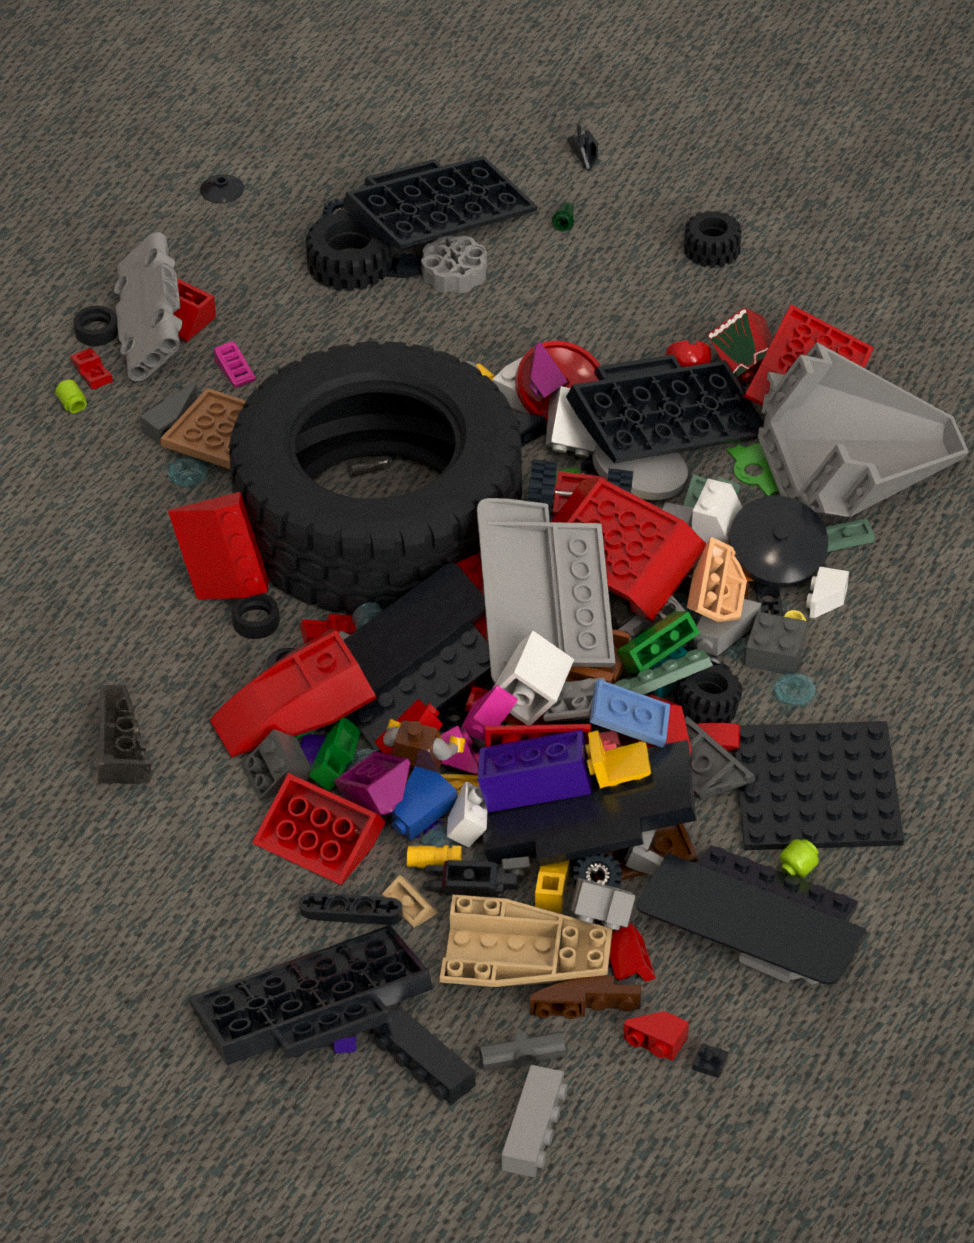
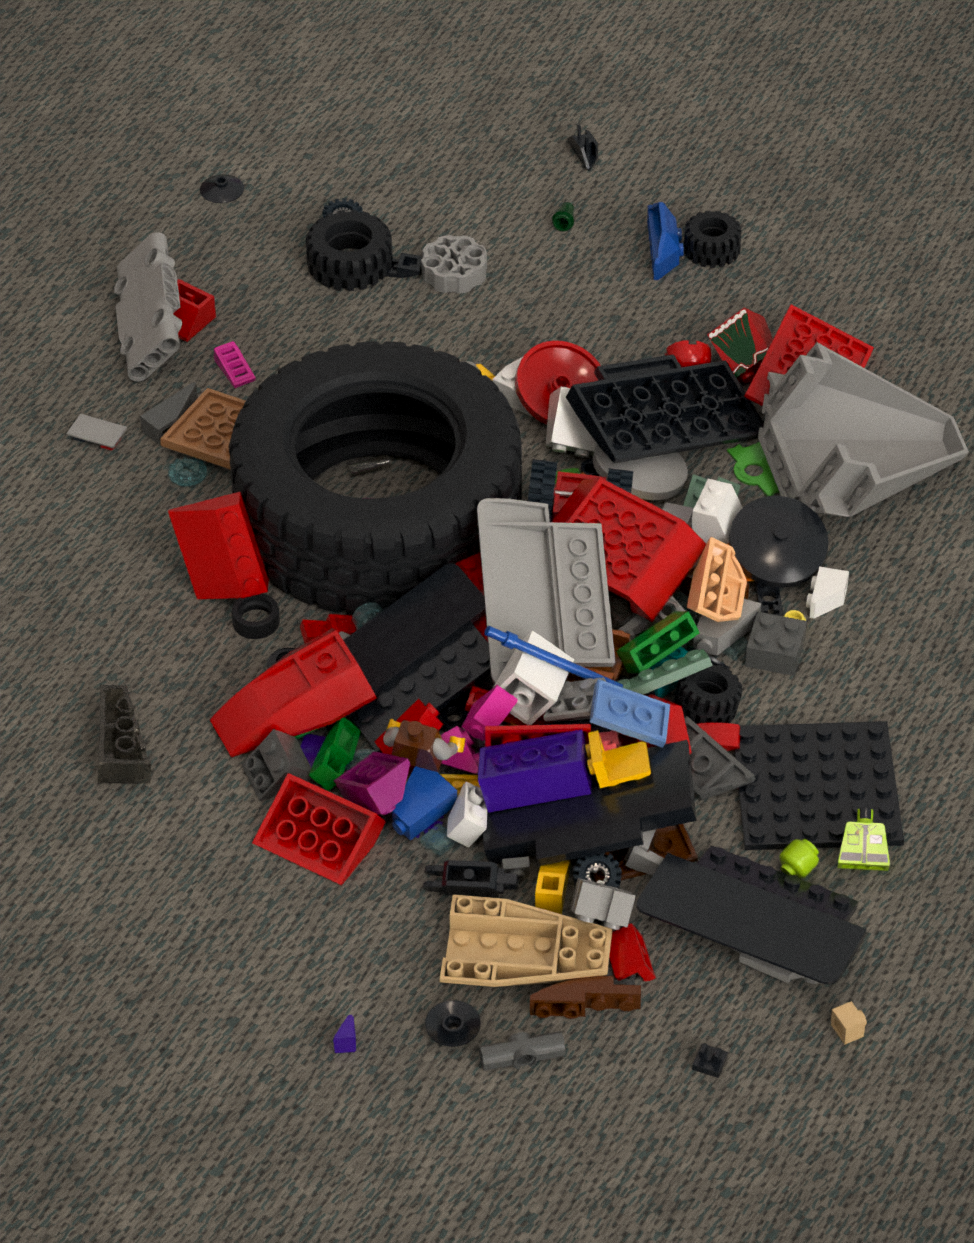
lime brick [55,380,87,414] -> none
red slope [70,348,113,390] -> none
black tyre [73,305,118,347] -> none
black slope [188,925,433,1065] -> none
black beam [299,893,403,925] -> none
black slope [342,156,538,249] -> none
black brick [374,1006,476,1105] -> none
tan slope [382,875,439,928] -> none
yellow axle [407,845,462,869] -> none
light grey brick [502,1065,568,1177] -> none
black slope [514,413,546,447] -> none
magenta slope [528,342,568,398] -> none
red slope [624,1011,689,1061] -> none
clear light blue gear [775,673,816,708] -> none
sand green plate [825,518,875,552] -> none
none -> light grey piece [66,414,127,450]
none -> black dish [425,1000,481,1047]
none -> blue bar [484,626,623,688]
none -> blue wedge [647,202,684,280]
none -> tan plate [831,1001,867,1045]
none -> lime torso [837,808,890,871]

